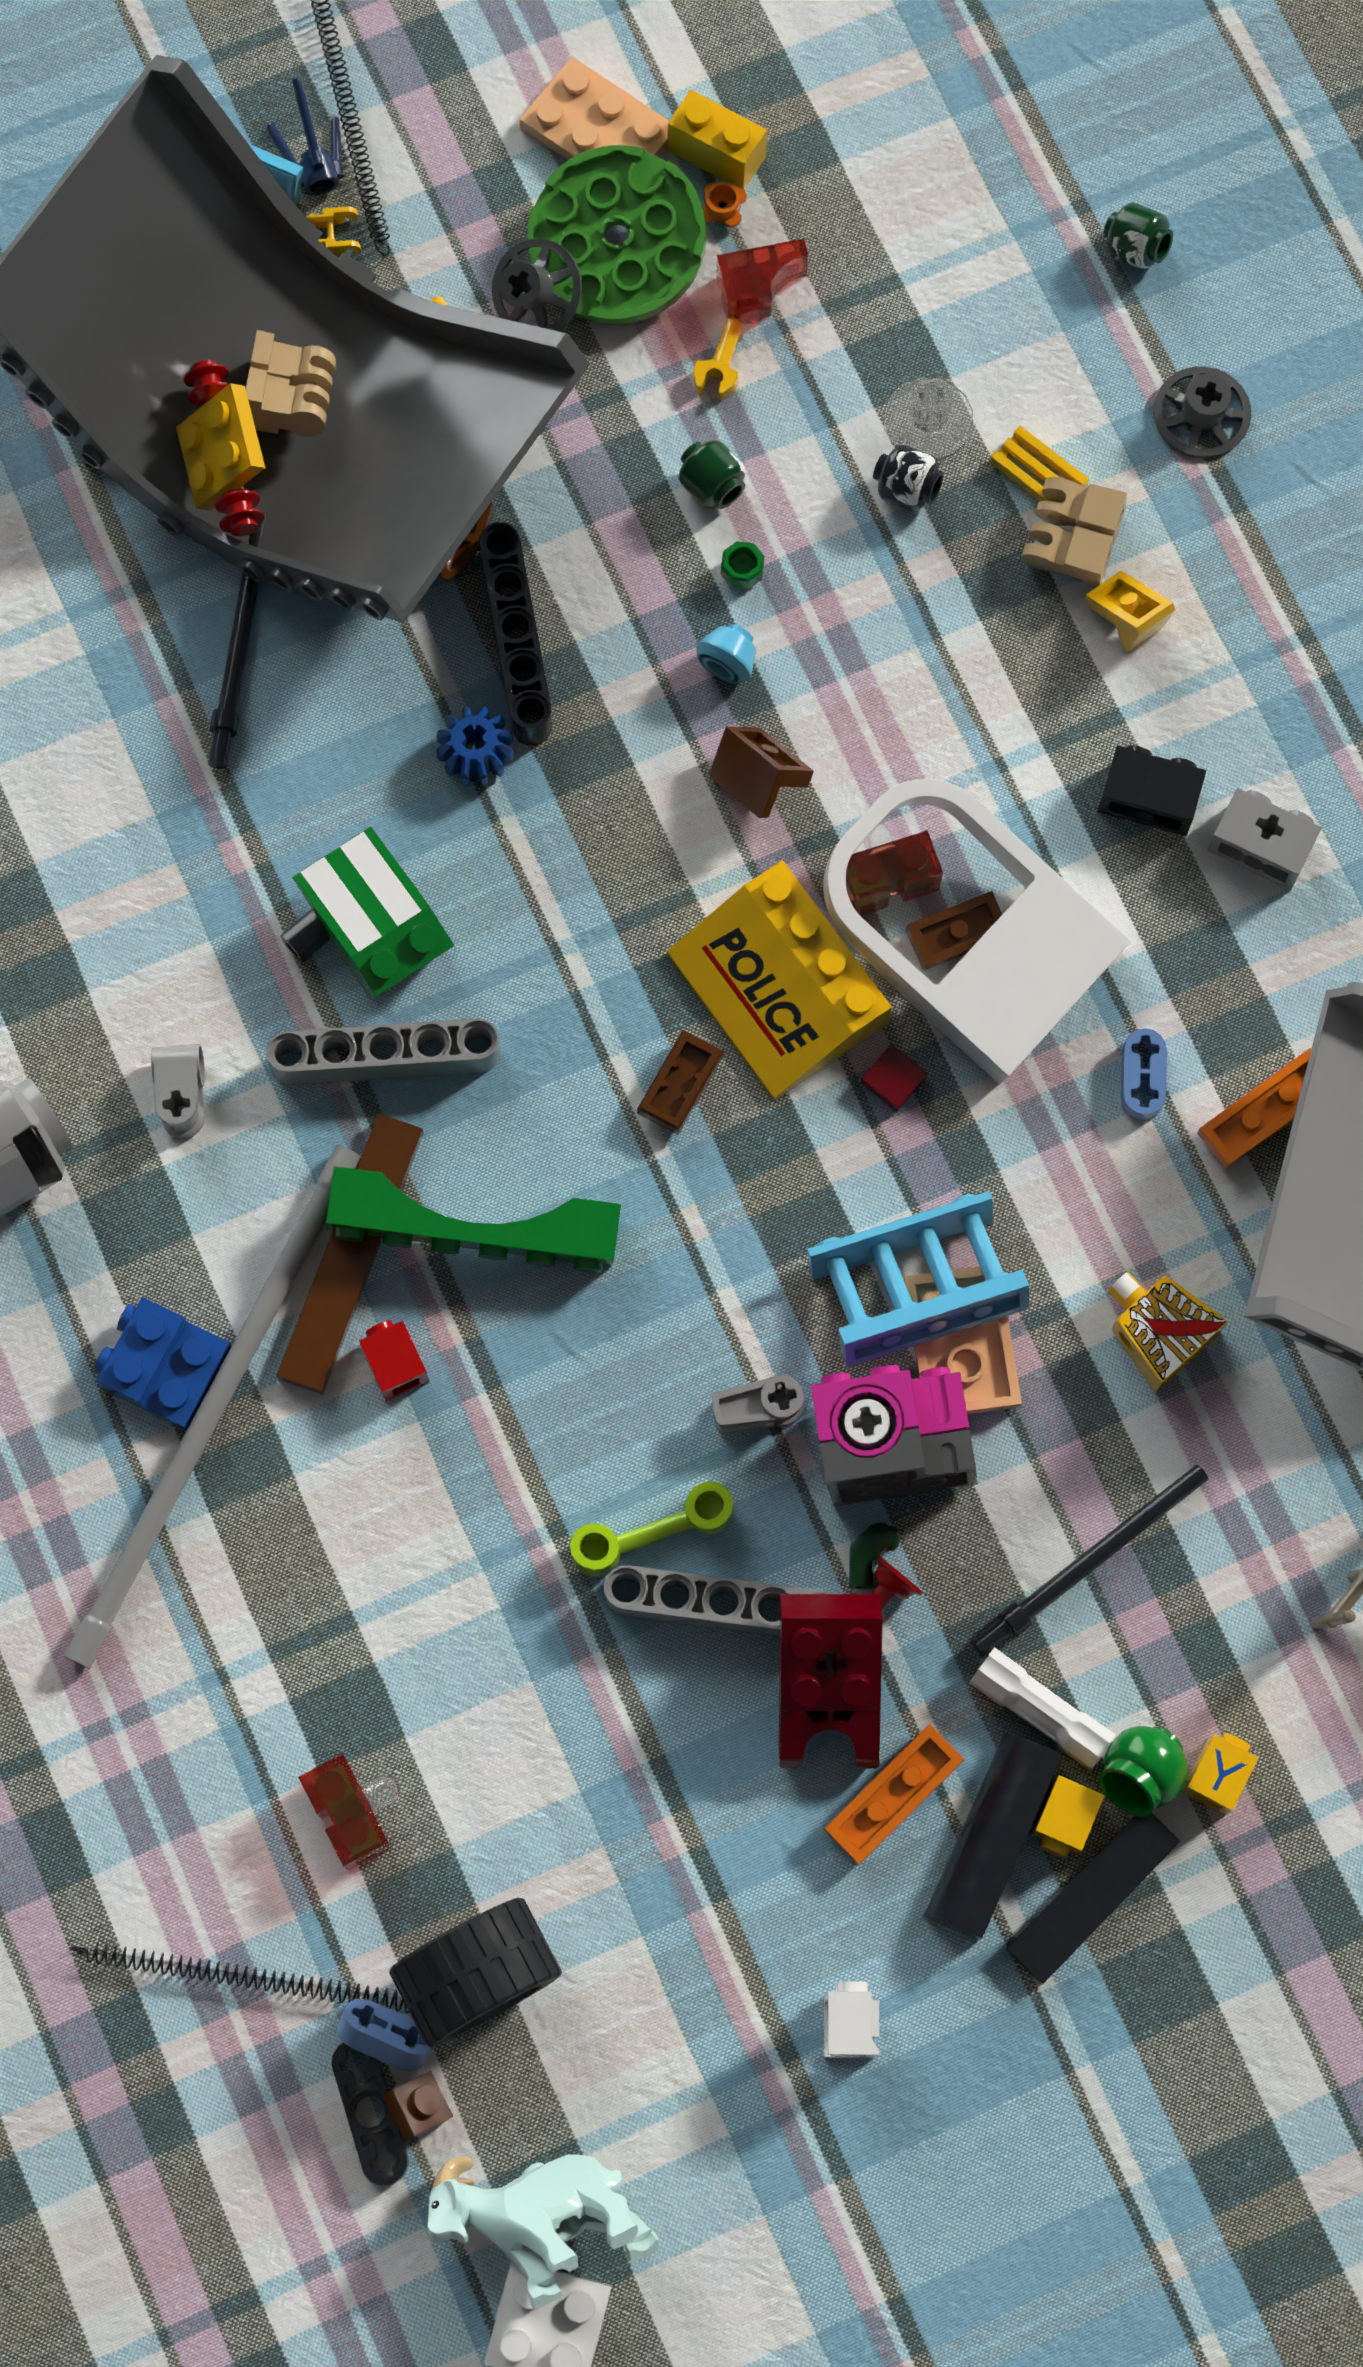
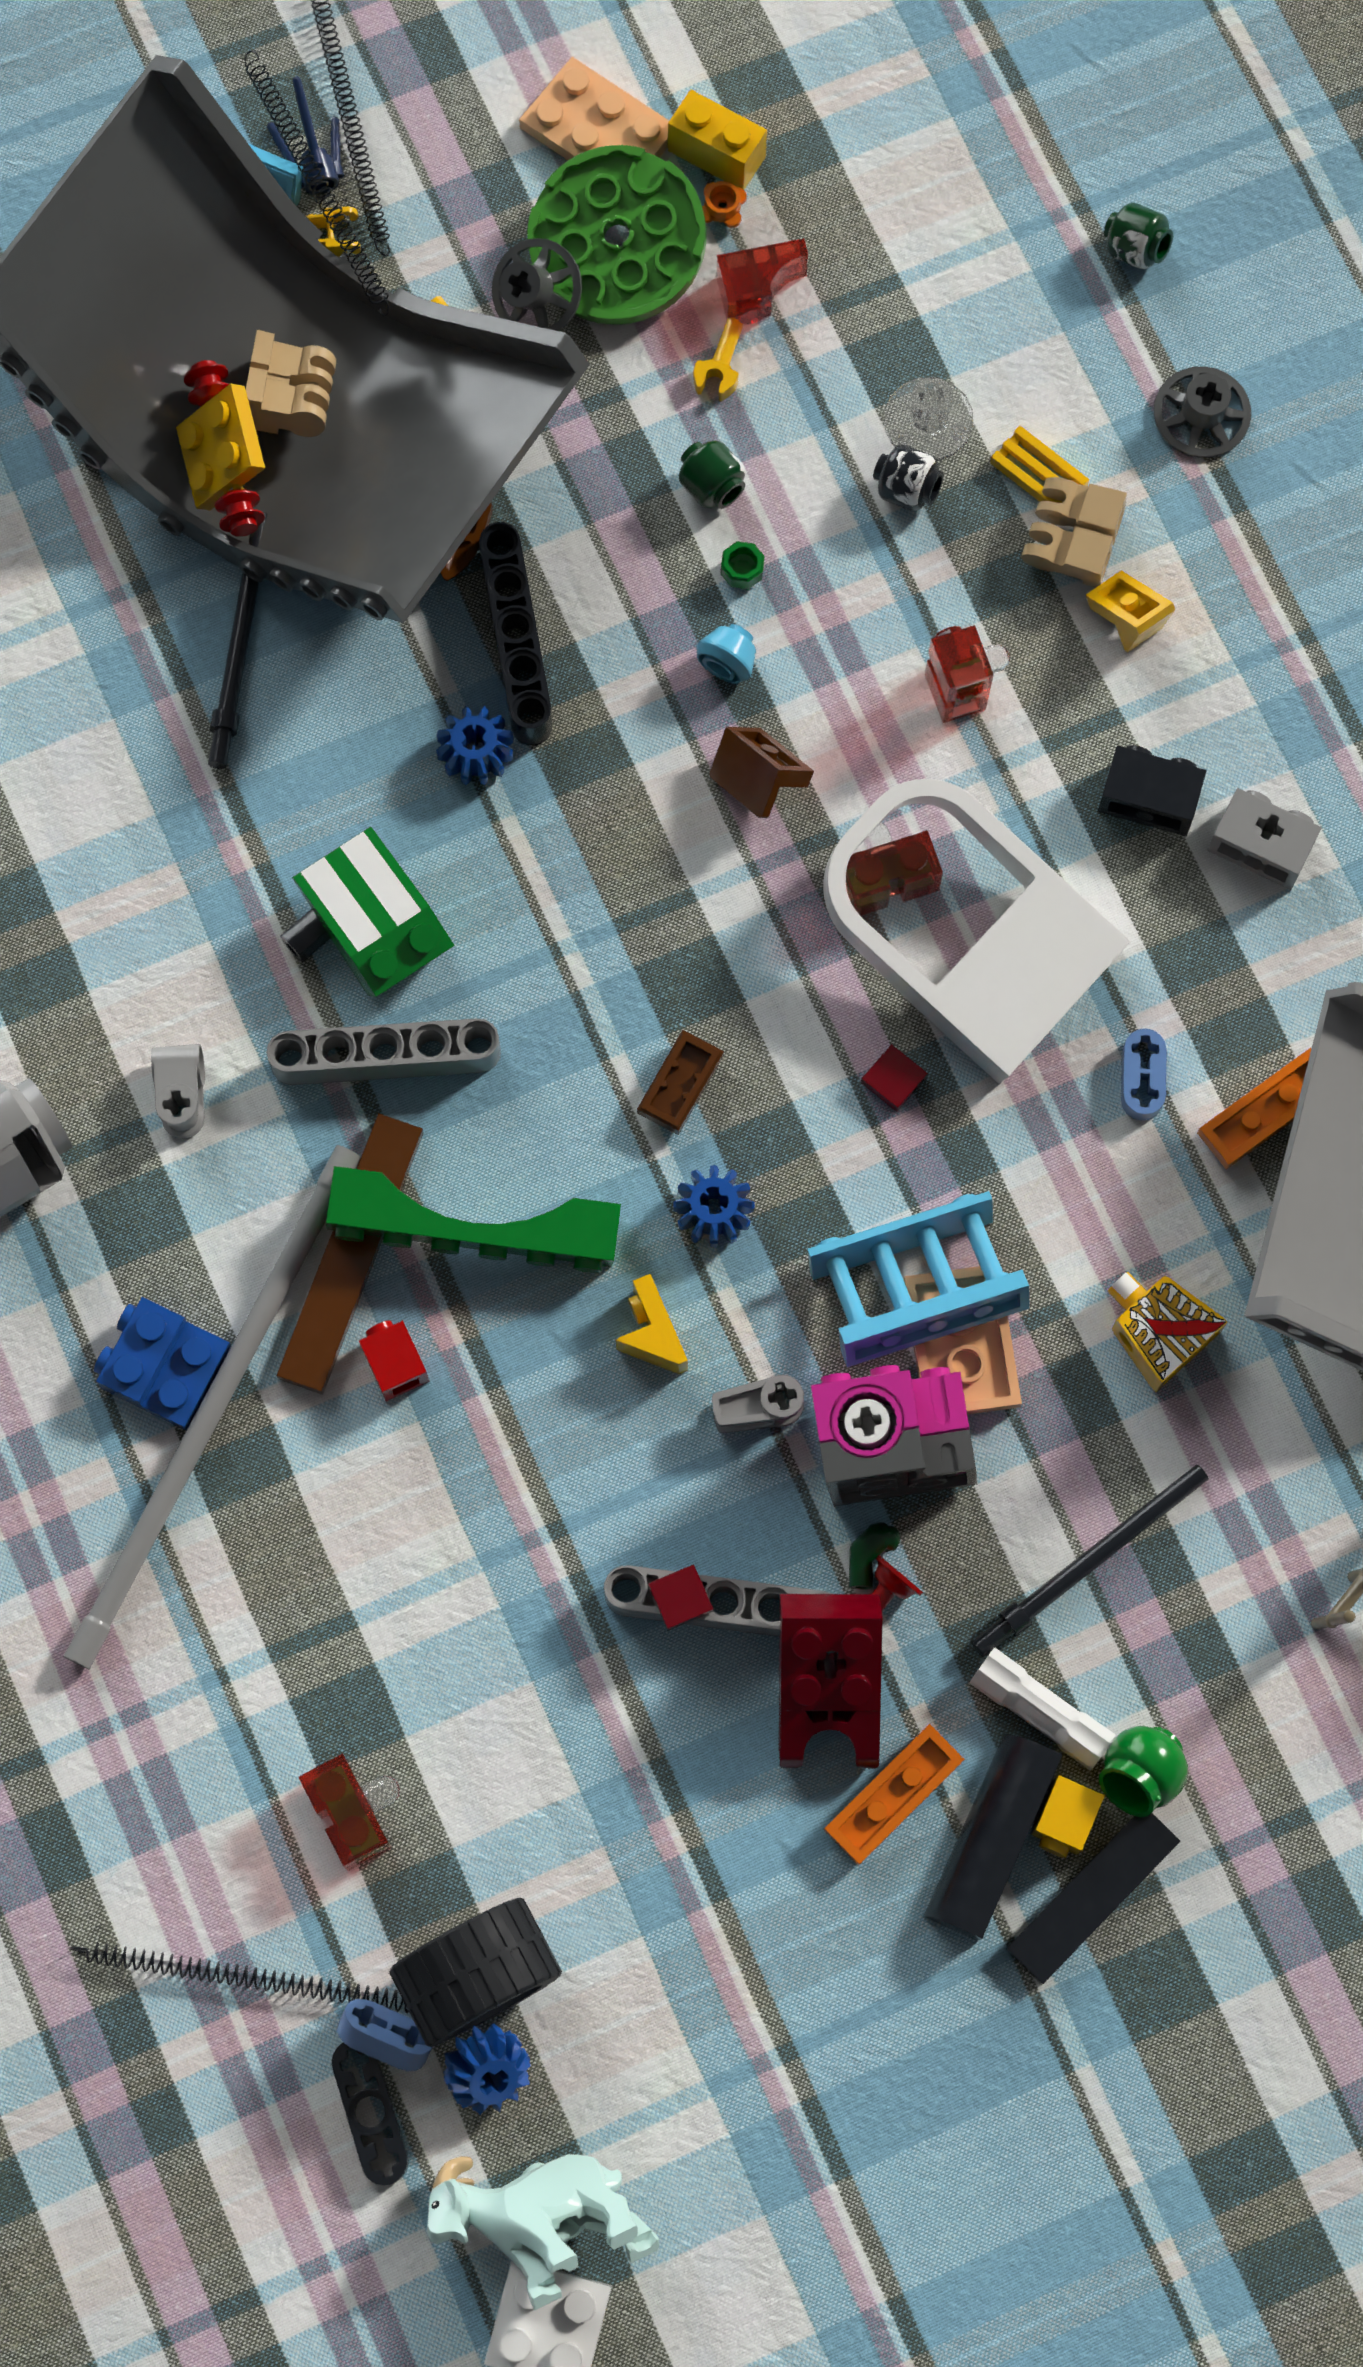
reddish brown plate [383,2070,453,2141] -> none
lime piece [570,1481,734,1577] -> none
yellow slope [667,860,892,1101] -> none
white window [824,1981,880,2058] -> none
reddish brown plate [905,891,1002,971] -> none
yellow brick [1181,1732,1259,1815] -> none
none -> black piece [244,50,389,316]
none -> blue gear [443,2023,531,2115]
none -> yellow slope [616,1274,688,1374]
none -> dark red tile [648,1564,713,1631]
none -> blue gear [673,1165,755,1248]
none -> clear red piece [925,625,1010,723]

